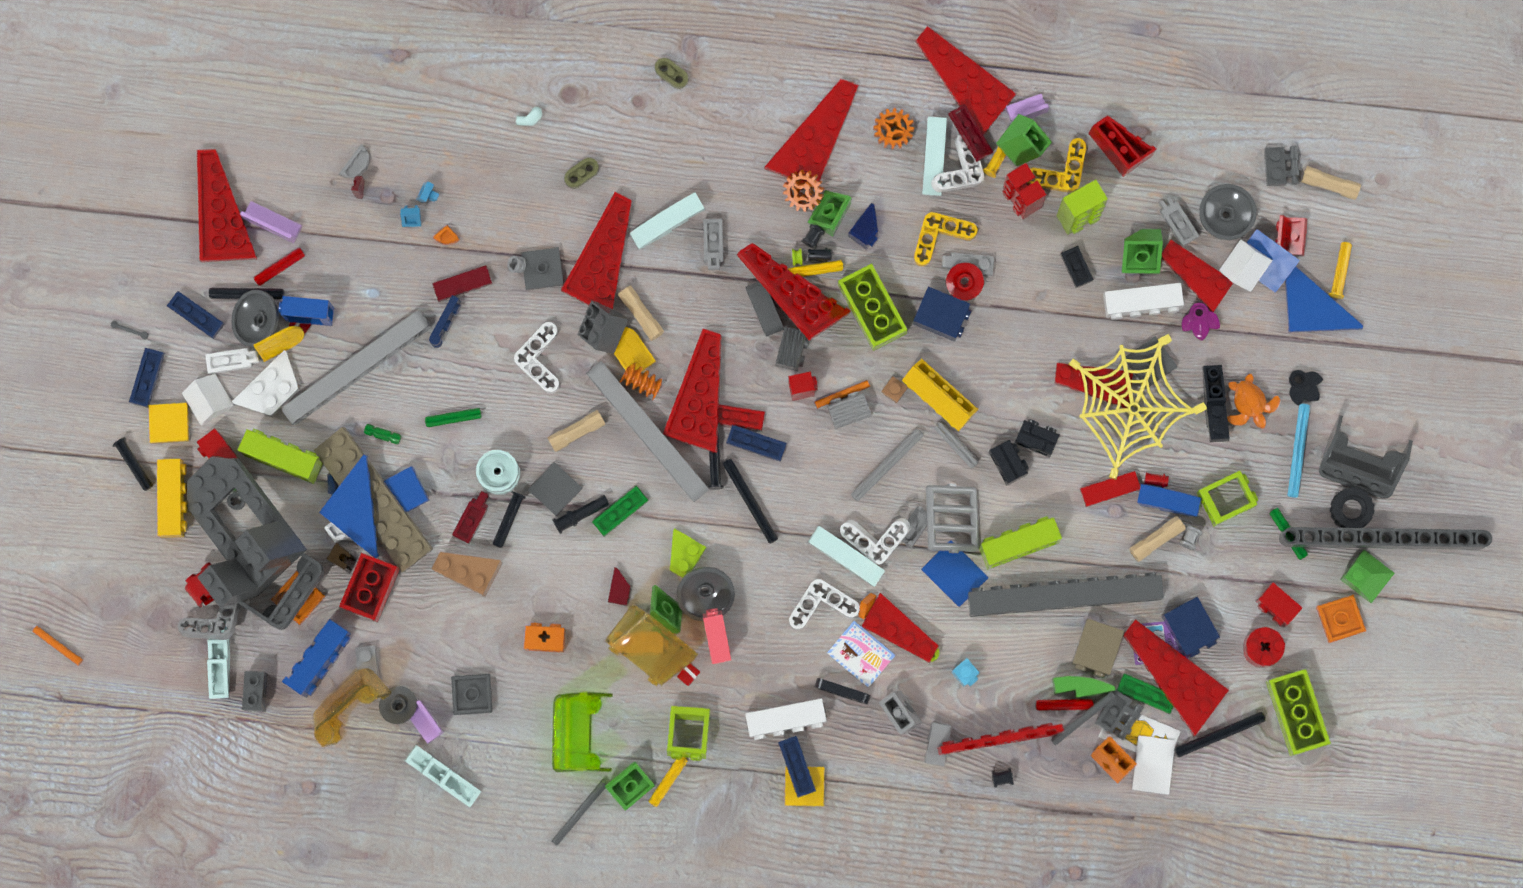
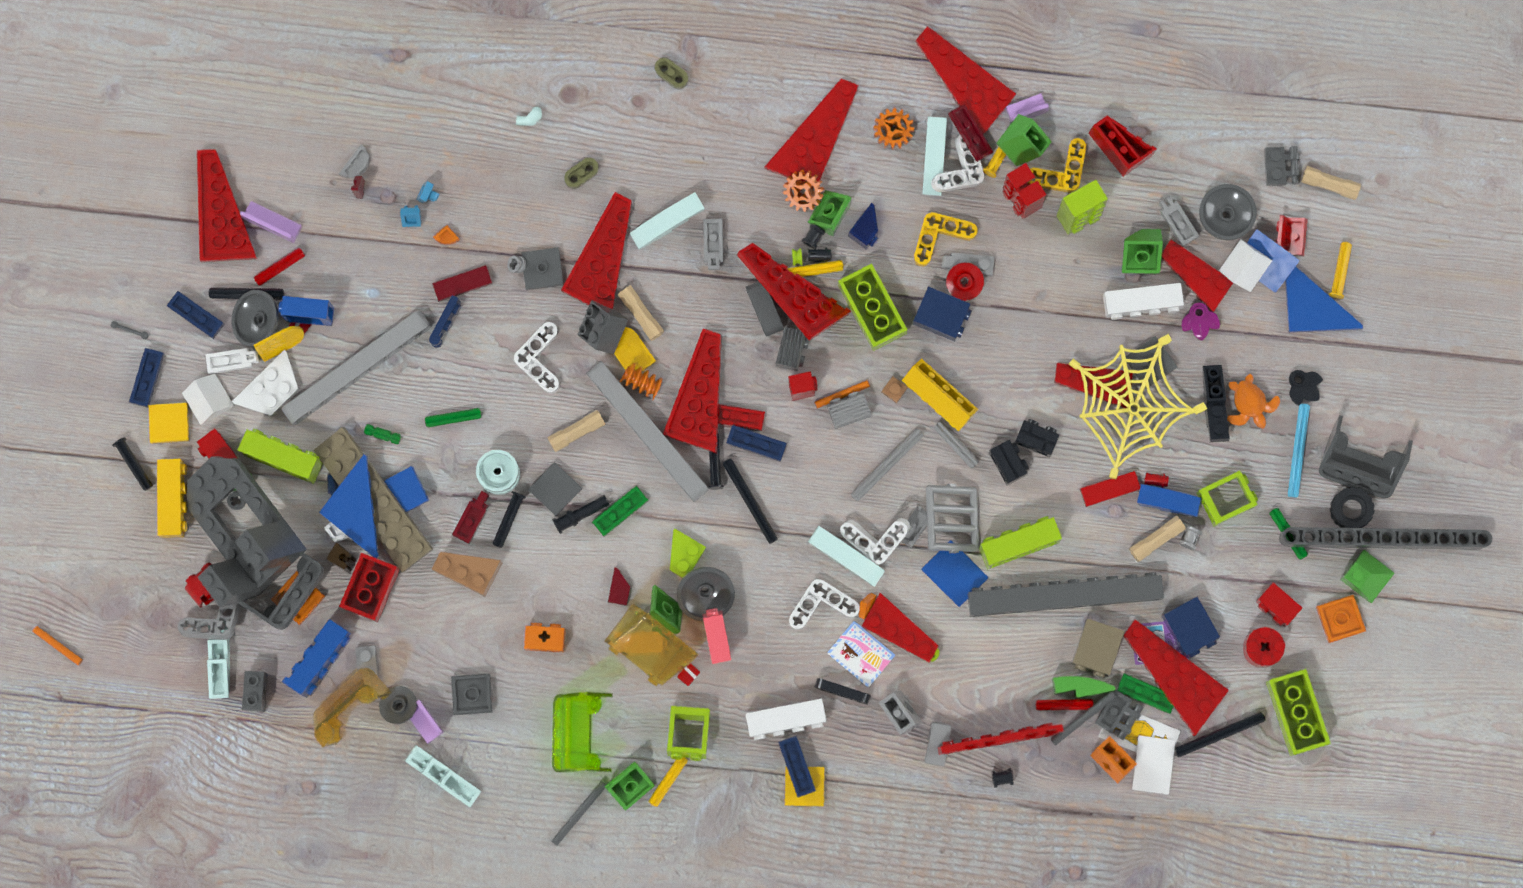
medium azure brick [951,658,979,687] -> none
black plate [1060,246,1094,288] -> none

